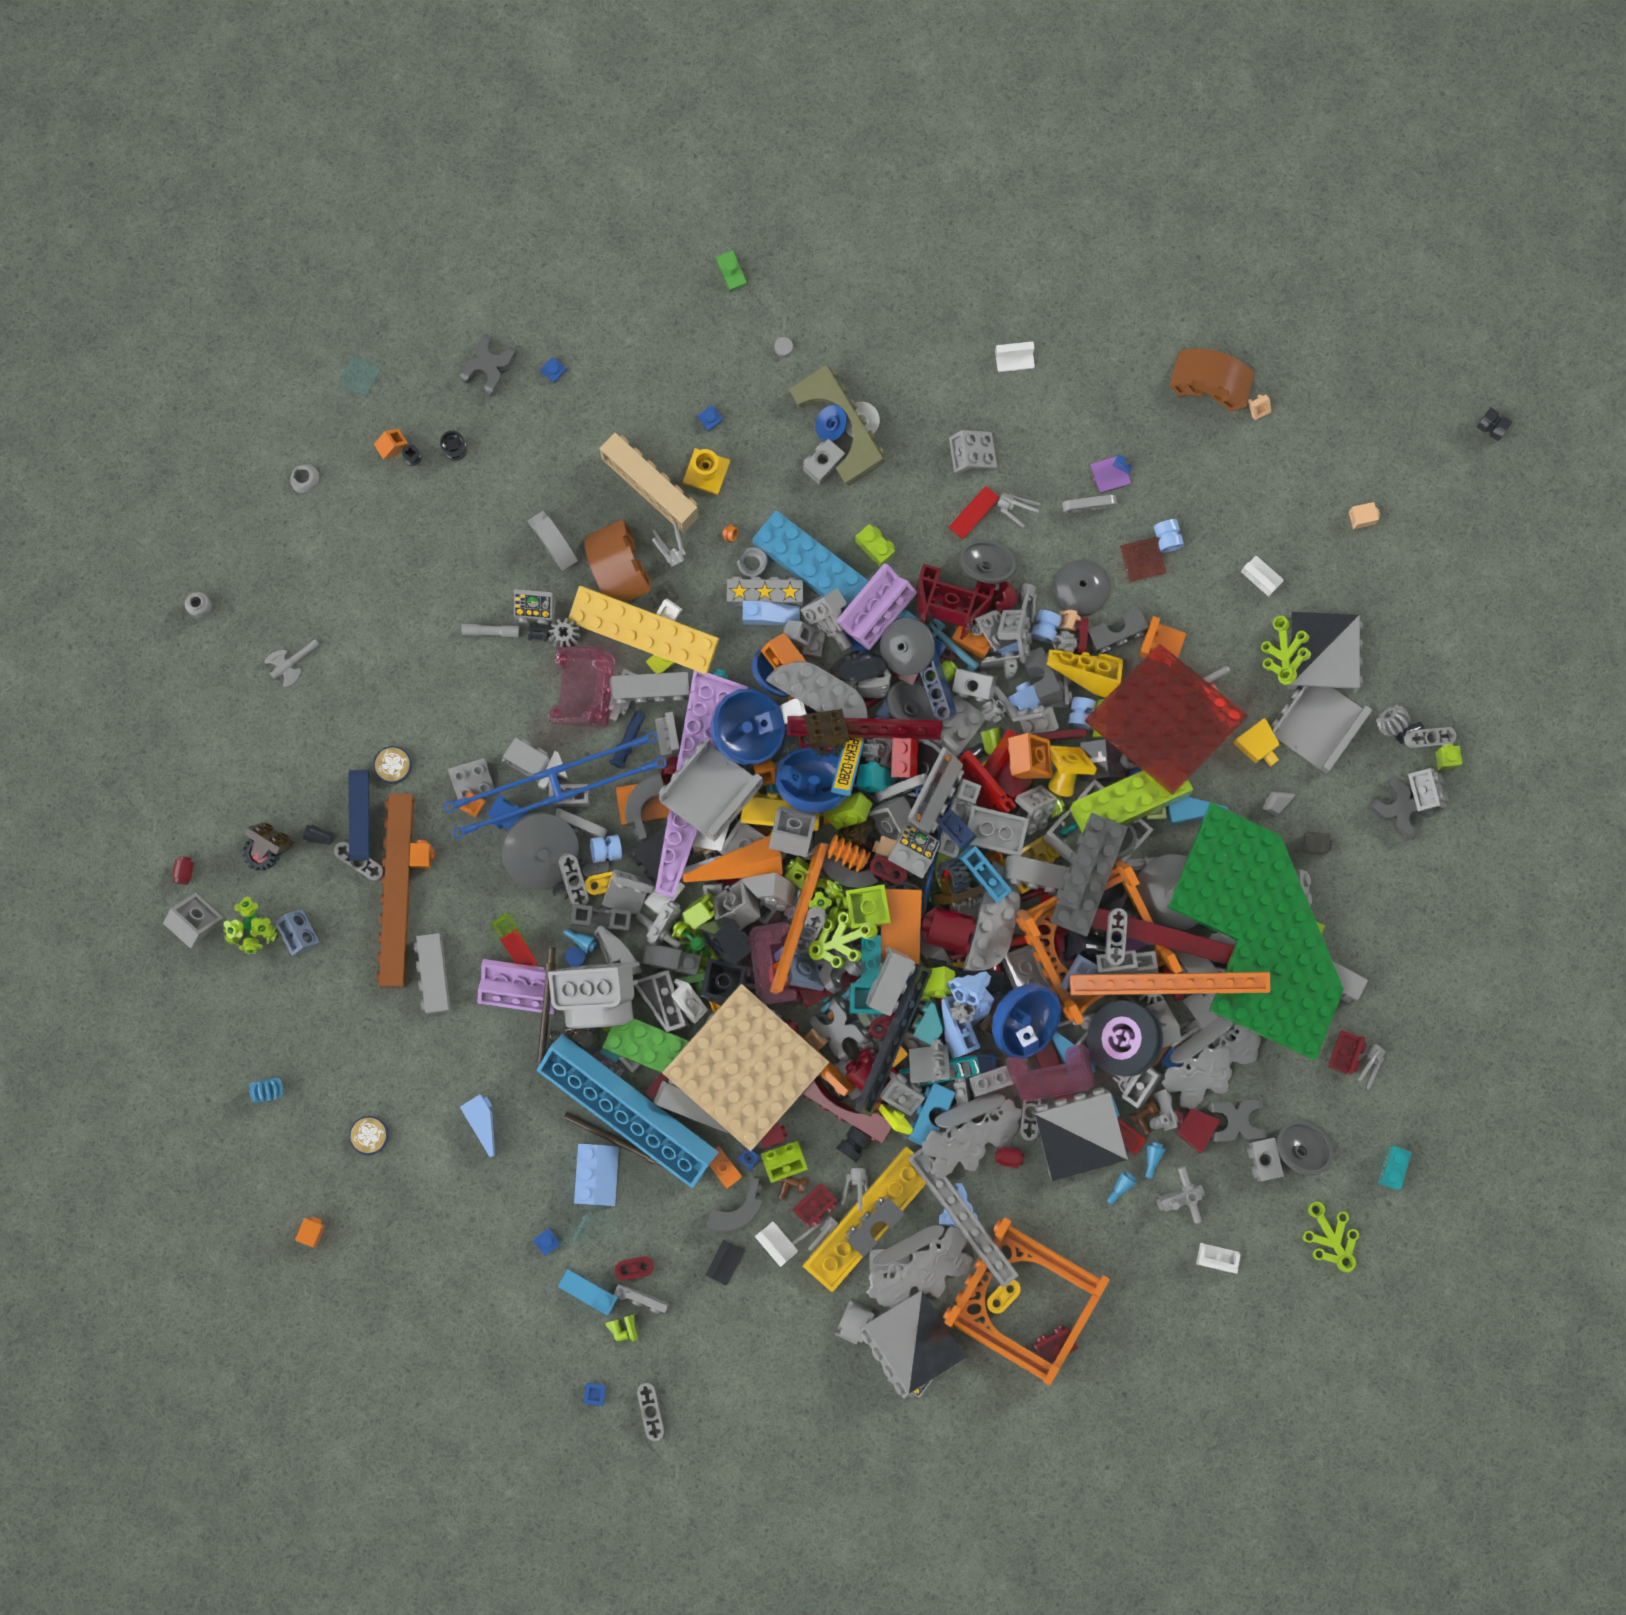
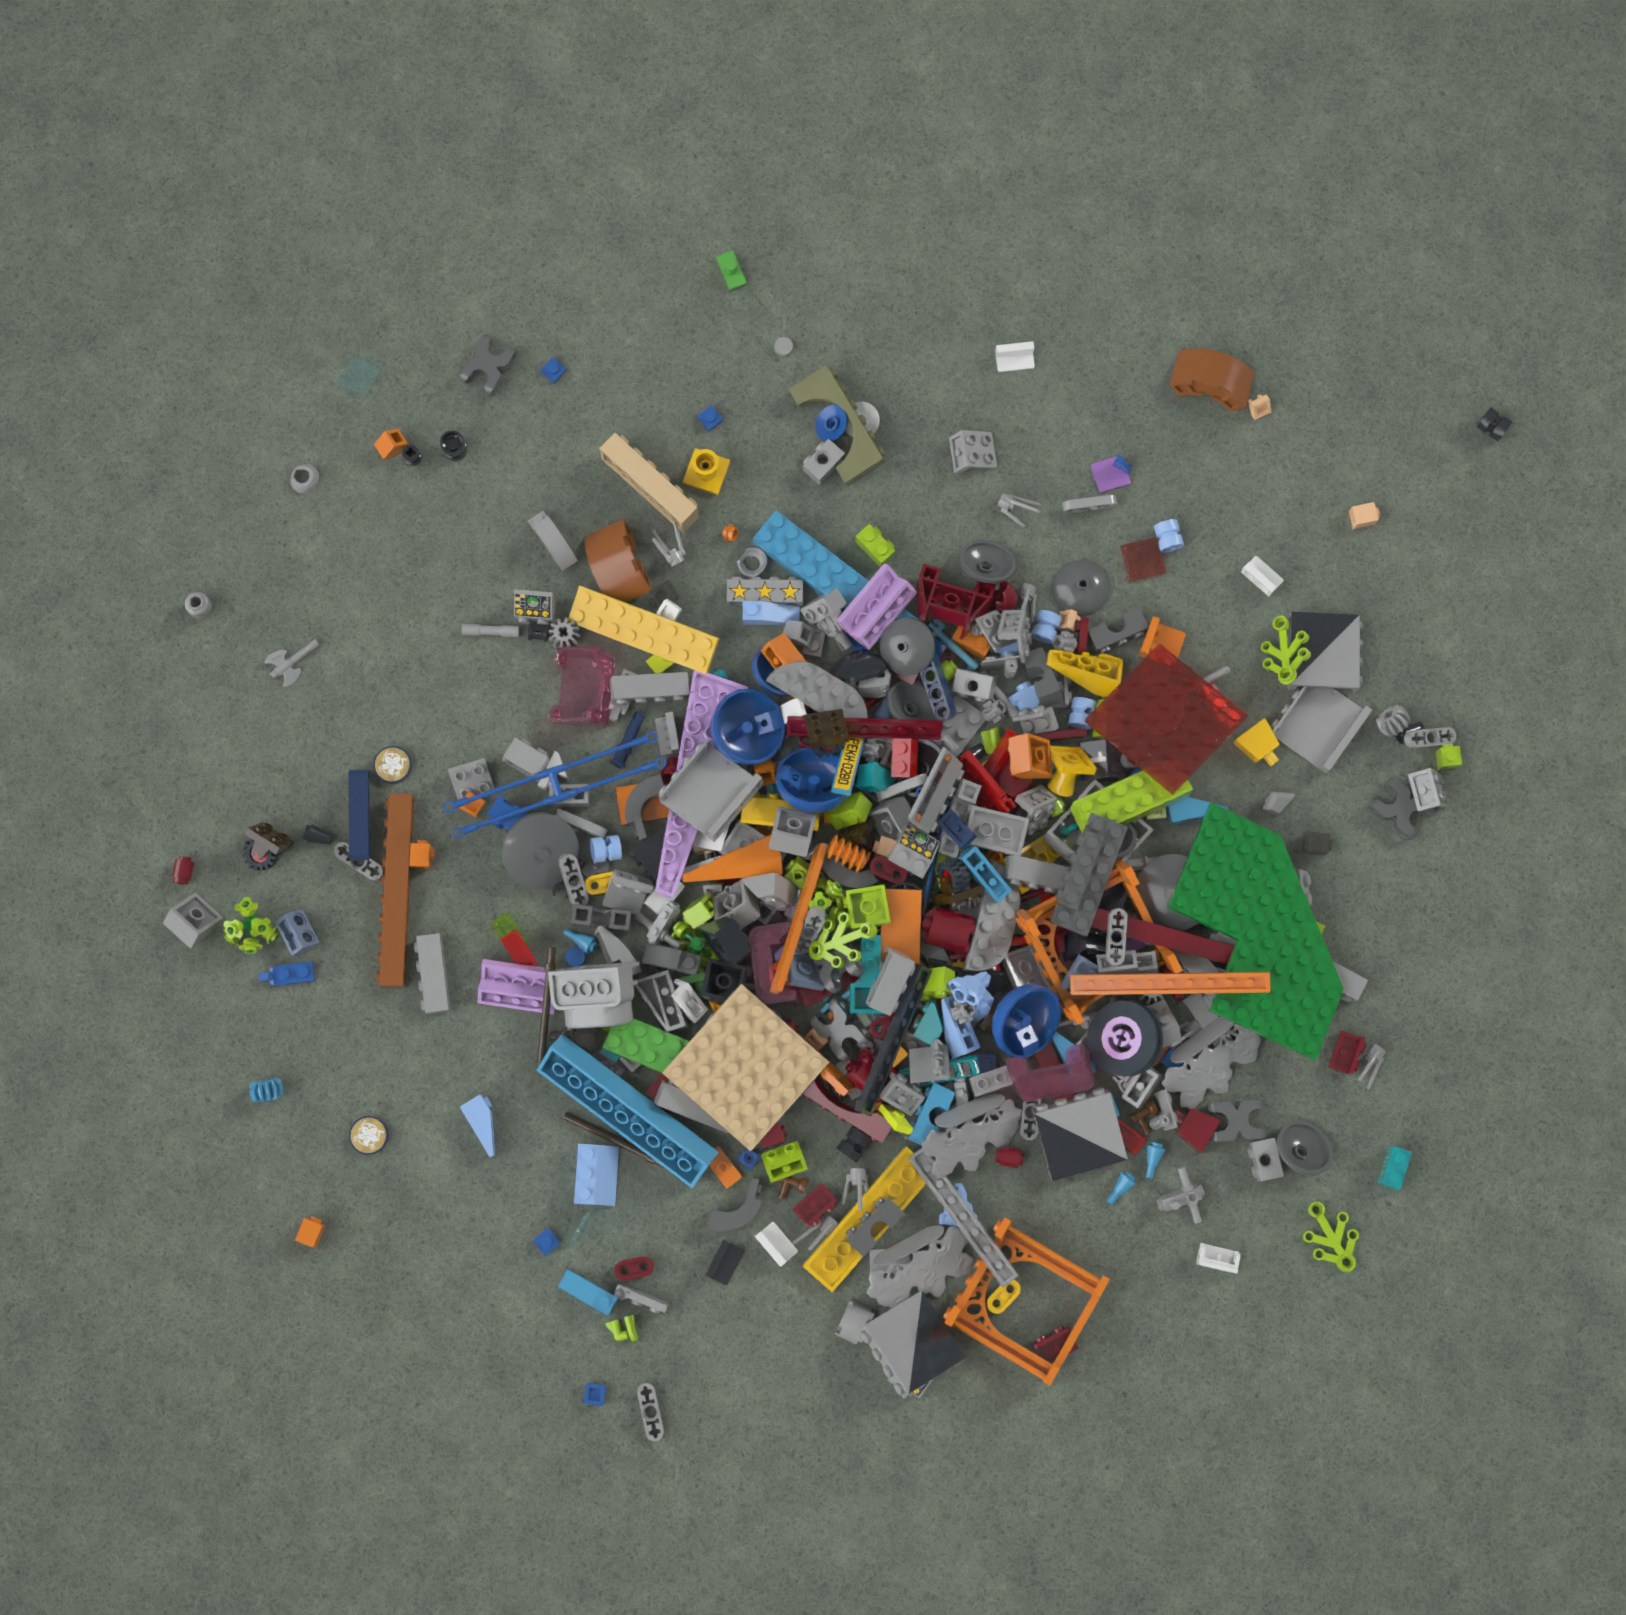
red tile [949,486,1000,540] -> none
none -> blue hinge [259,961,315,986]

